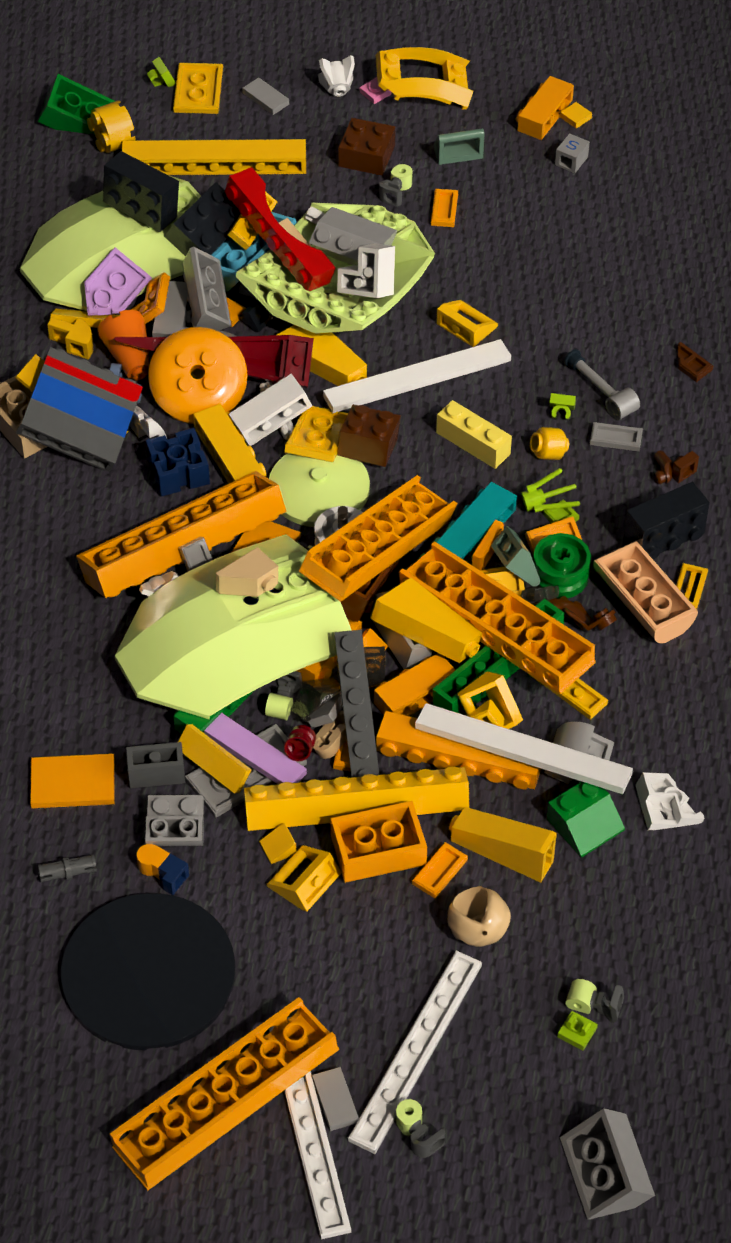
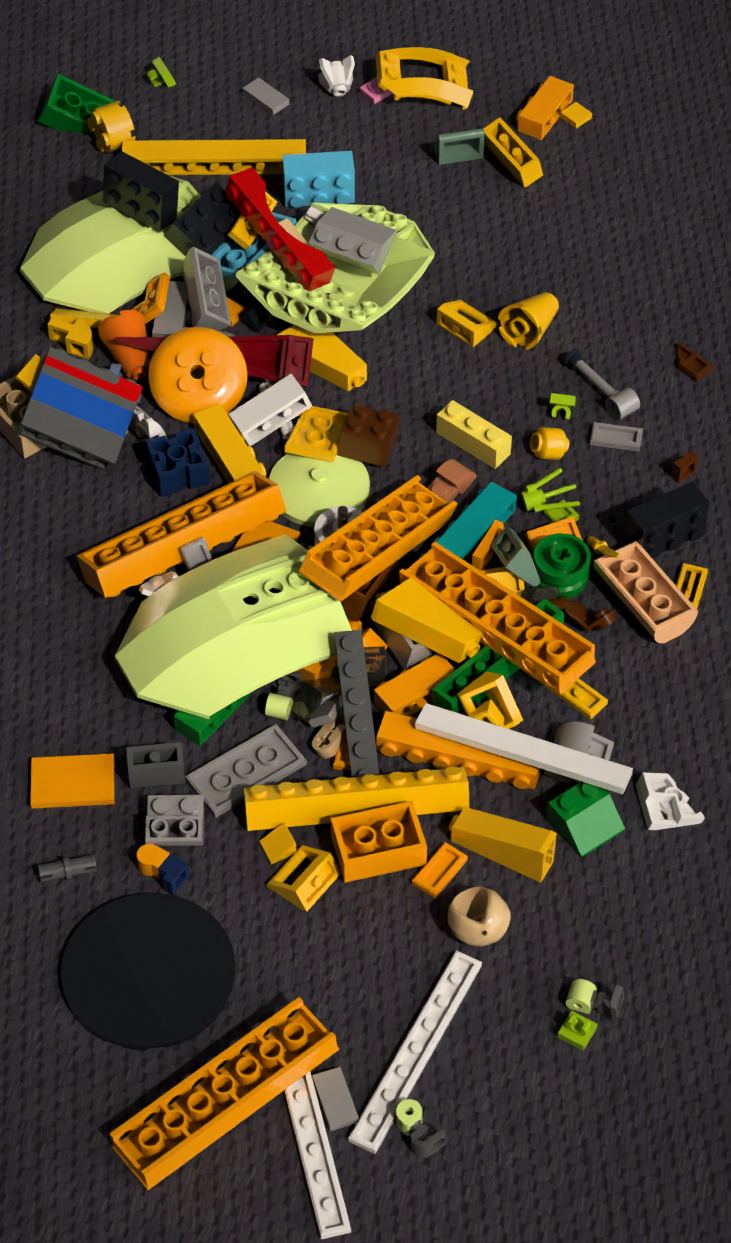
lavender tile [84,247,152,316] -> none
yellow tile [173,63,223,114] -> none
yellow tile [178,724,252,794] -> none
lavender tile [204,713,307,785] -> none
tan slope [216,547,278,597] -> none
dark red wheel [284,725,316,761] -> none
white tile [323,339,511,413] -> none
white brick [337,244,395,298] -> none
reddish brown brick [339,118,395,176] -> none
leg [379,164,413,206] -> none
light orange tile [431,189,458,227] -> none
light grey brick [555,133,590,173] -> none
light grey slope [560,1108,655,1220] -> none
reddish brown arm [654,450,673,484] -> none
none -> medium azure brick [282,151,355,208]
none -> nougat brick [427,459,477,504]
none -> yellow brick [483,117,543,187]
none -> yellow cone [498,292,559,350]
none -> yellow piece [587,536,620,558]

